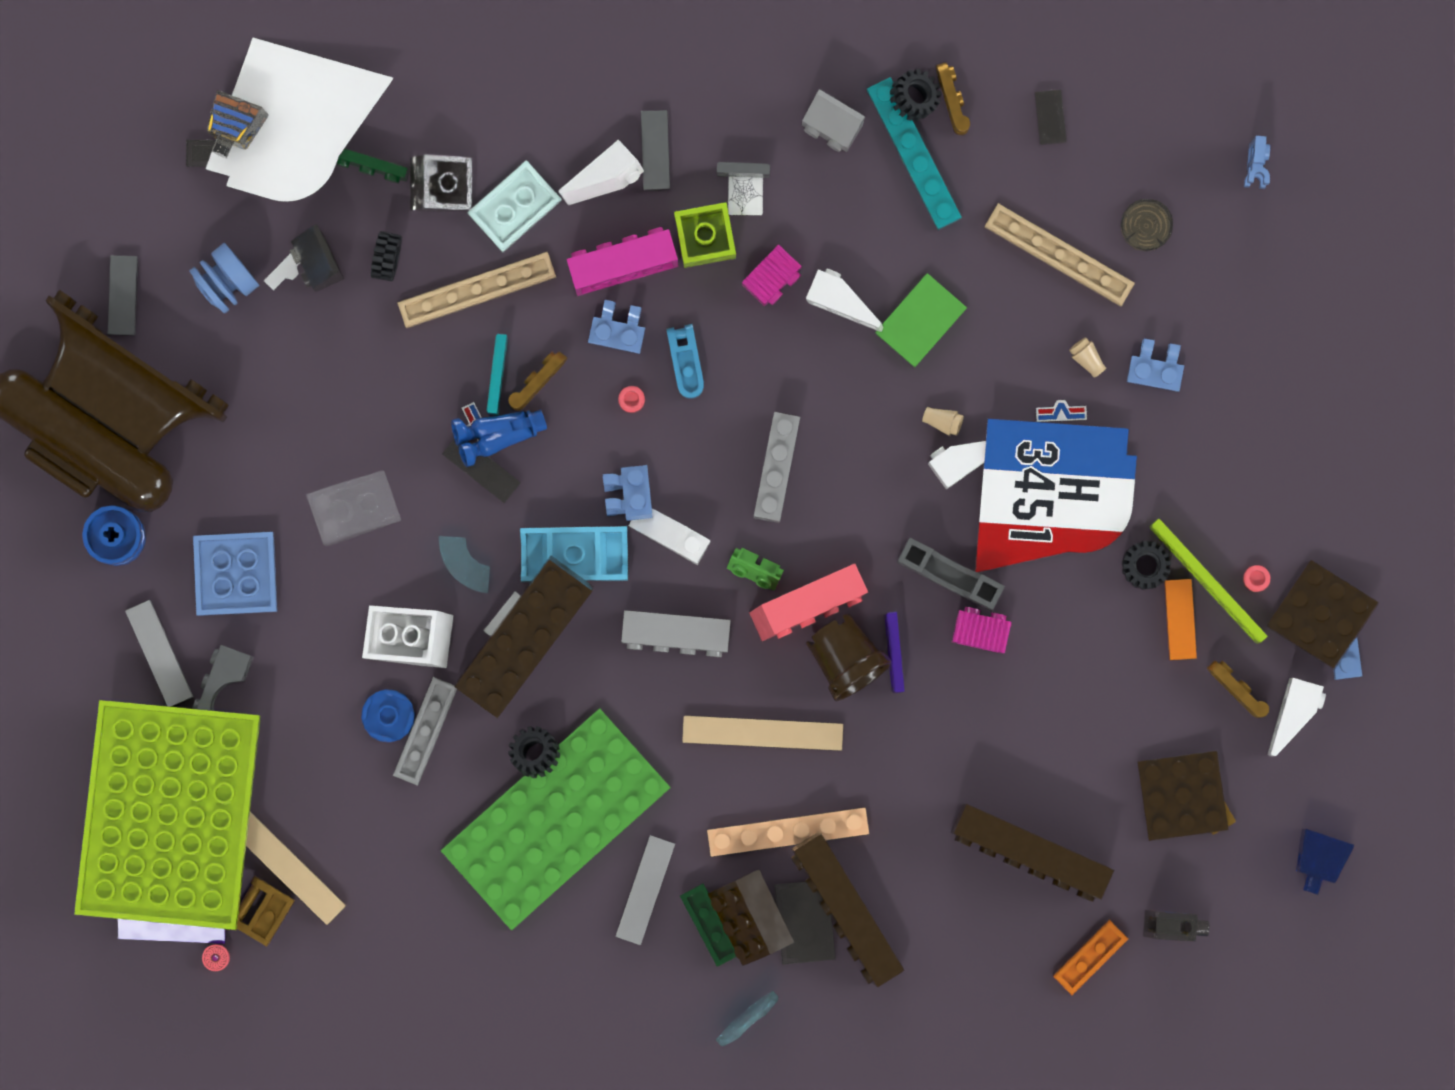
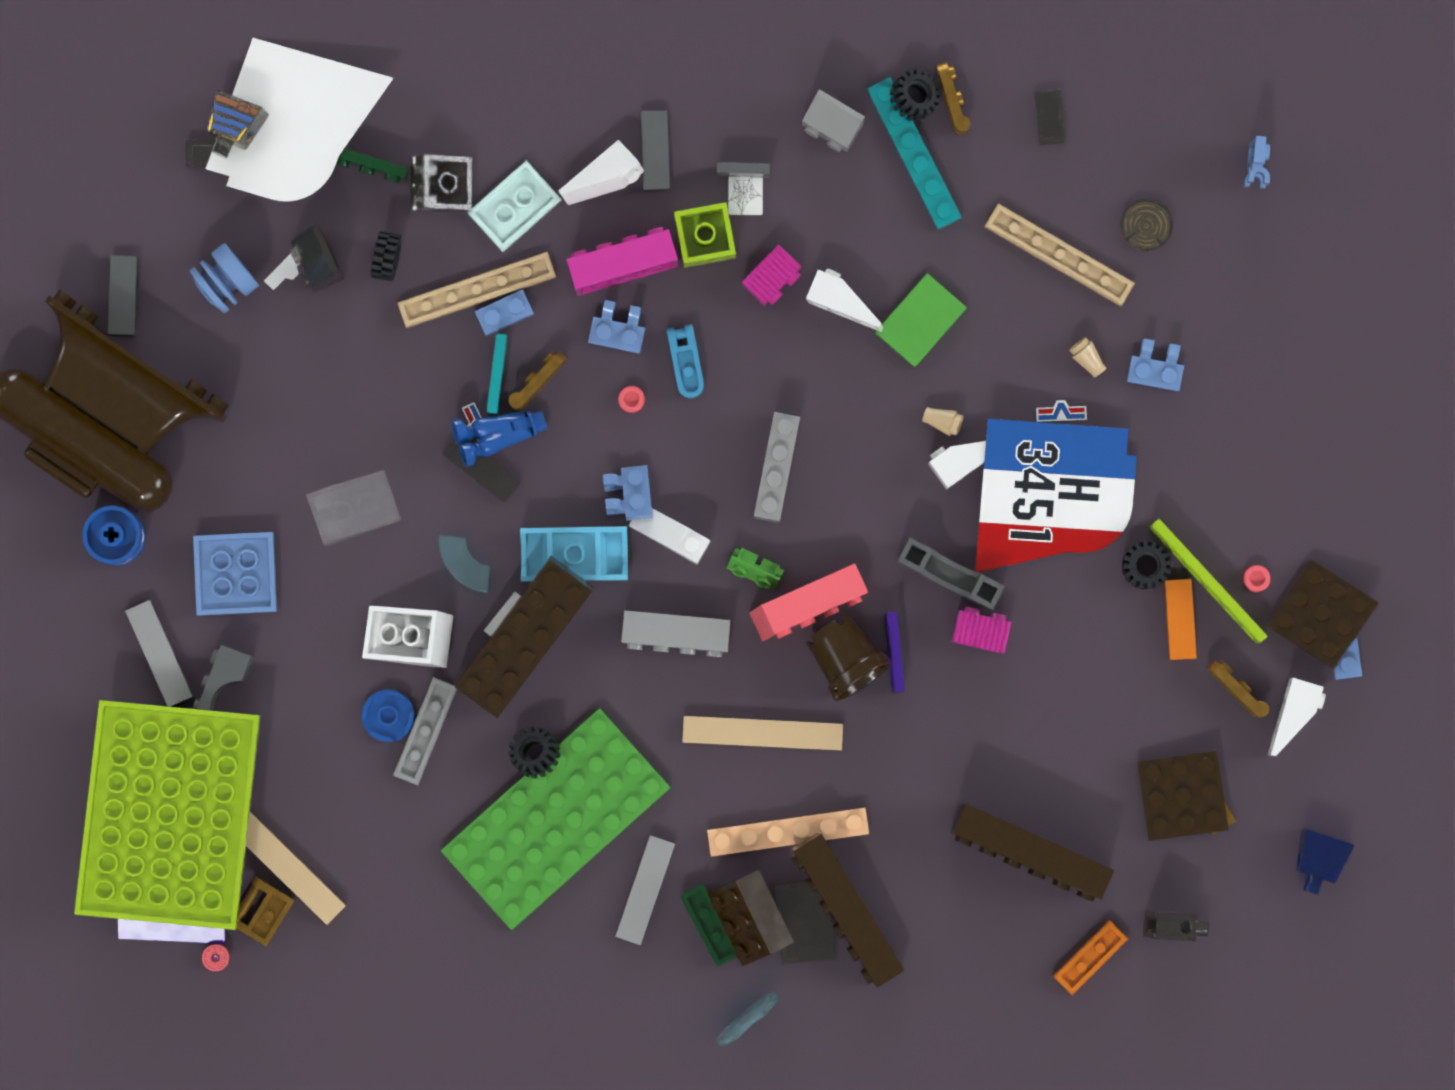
none -> medium blue plate [475,289,534,337]

